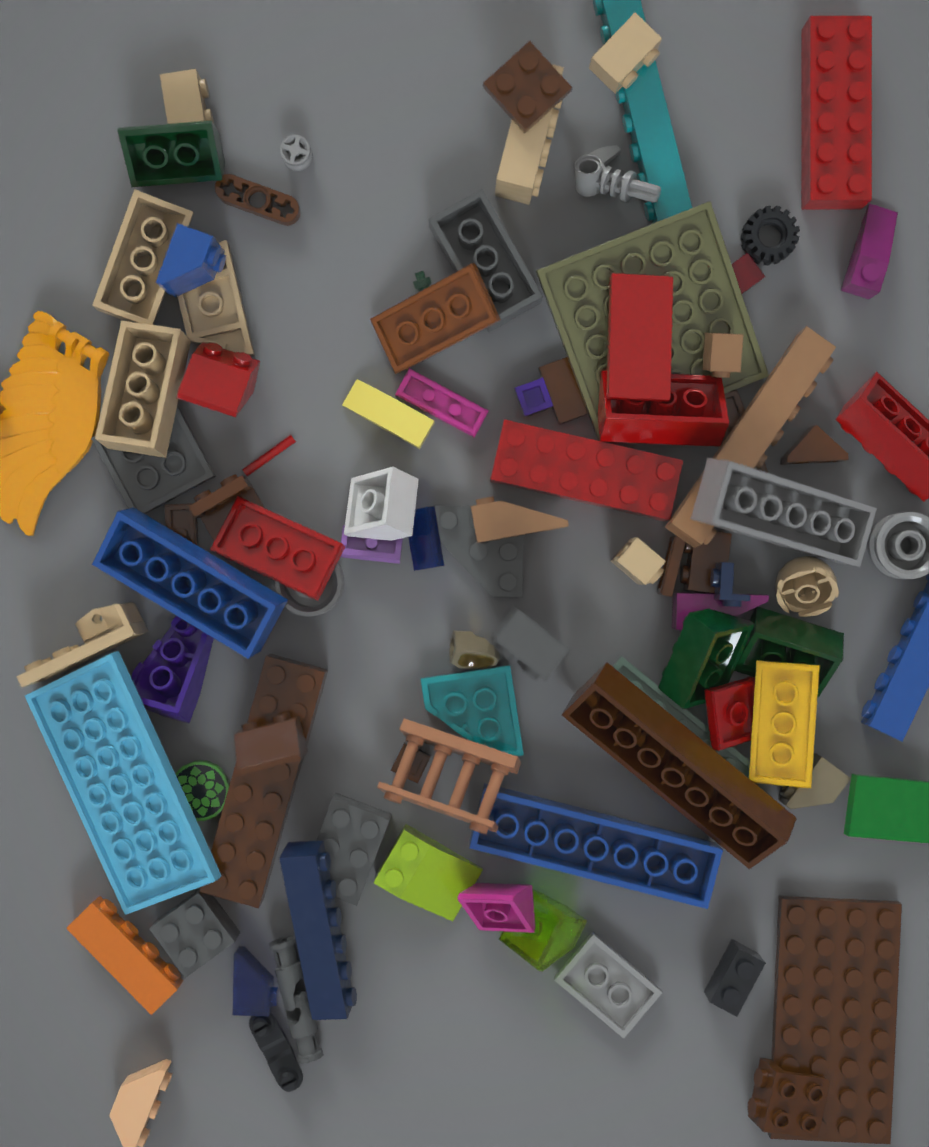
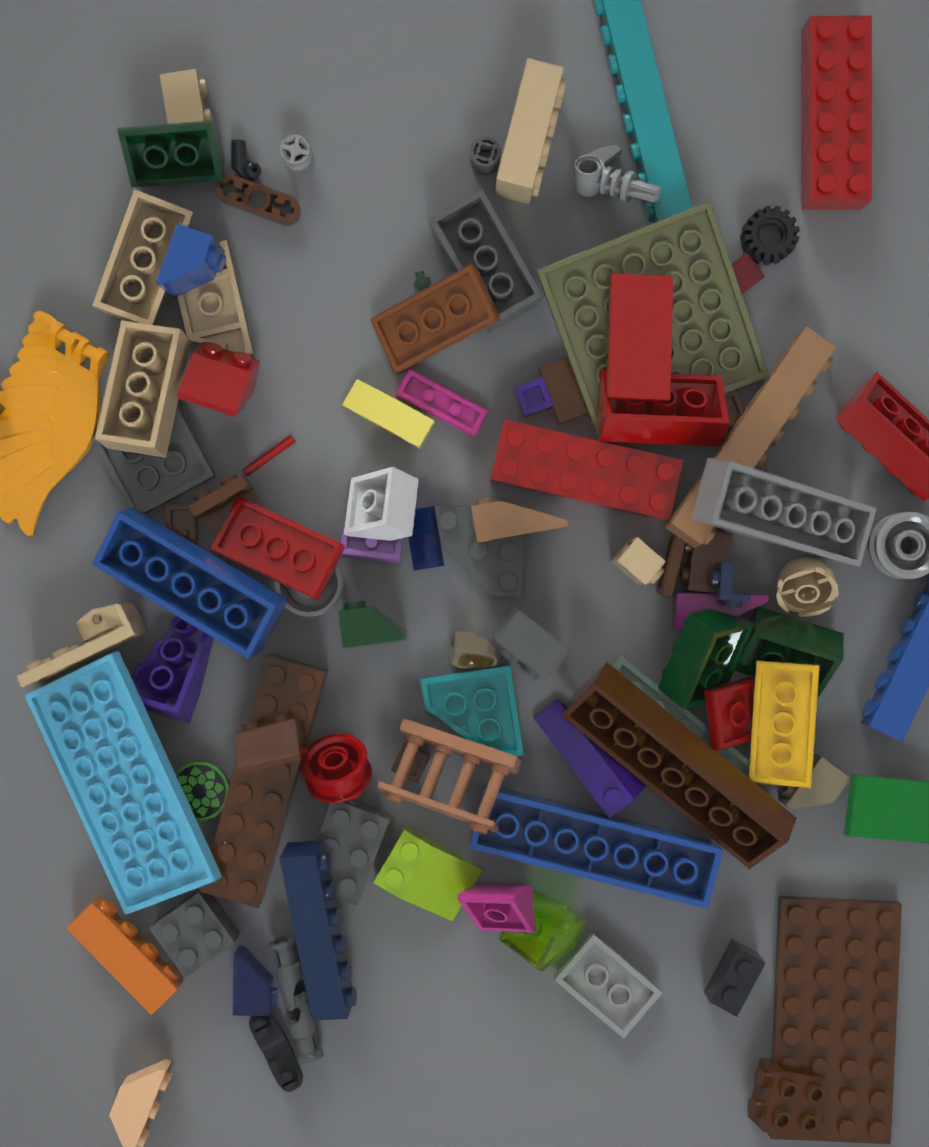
reddish brown plate [483,41,572,133] -> none
tan brick [589,12,662,94] -> none
medium nougat brick [702,332,743,378] -> none
reddish brown slope [780,425,849,465] -> none
magenta slope [841,203,898,299] -> none
none -> black arm [231,139,261,181]
none -> red wheel [300,734,372,803]
none -> dark green slope [338,601,407,648]
none -> dark grey wheel [470,136,501,175]
none -> dark purple wedge [533,700,647,818]

